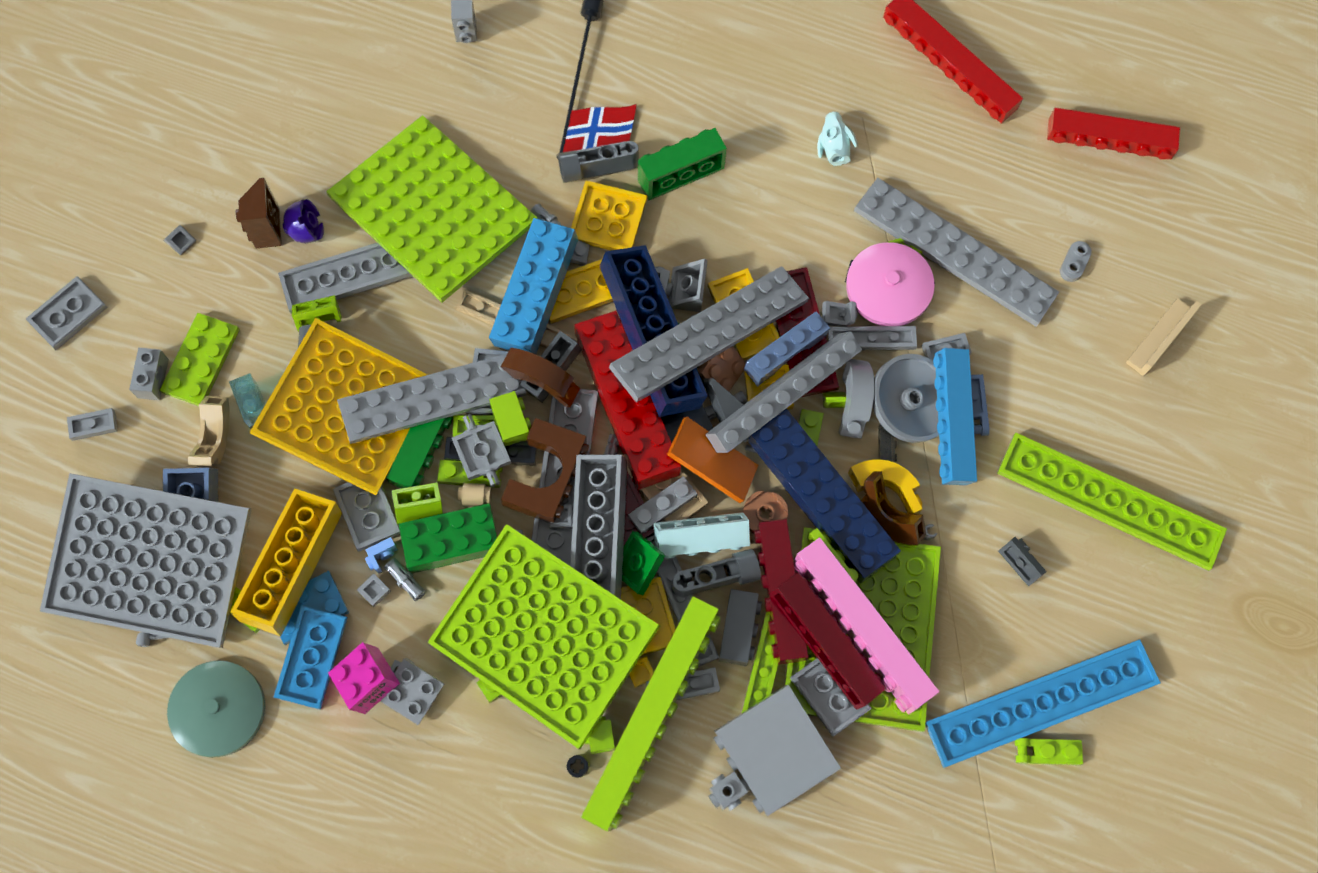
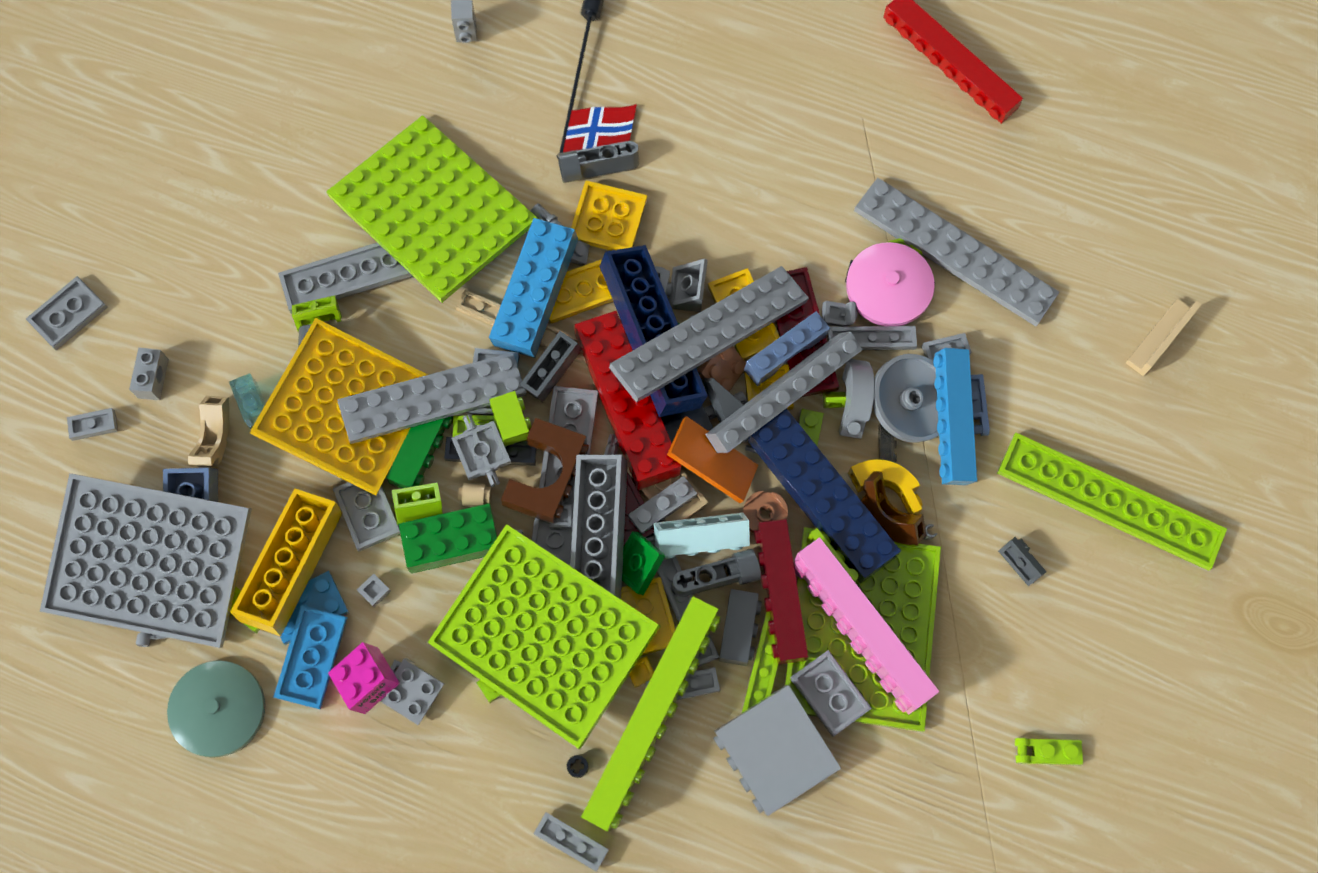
lime plate [160,313,240,406] -> none
light grey slope [164,225,196,255] -> none
reddish brown slope [235,178,282,249] -> none
dark purple cylinder [282,199,324,244] -> none
light blue bracket [365,537,398,574] -> none
light grey pin [384,558,426,601] -> none
lime plate [437,460,503,488] -> none
reddish brown arch [500,348,581,407] -> none
lime brick [585,716,615,754] -> none
green brick [638,127,727,201] -> none
light grey brick [708,772,748,811] -> none
dark red brick [770,572,886,710] -> none
light aqua animal [817,111,857,166] -> none
dark azure plate [925,640,1161,768] -> none
red brick [1047,107,1180,160] -> none
light grey plate [1060,241,1091,282] -> none
none -> light grey plate [533,812,609,872]

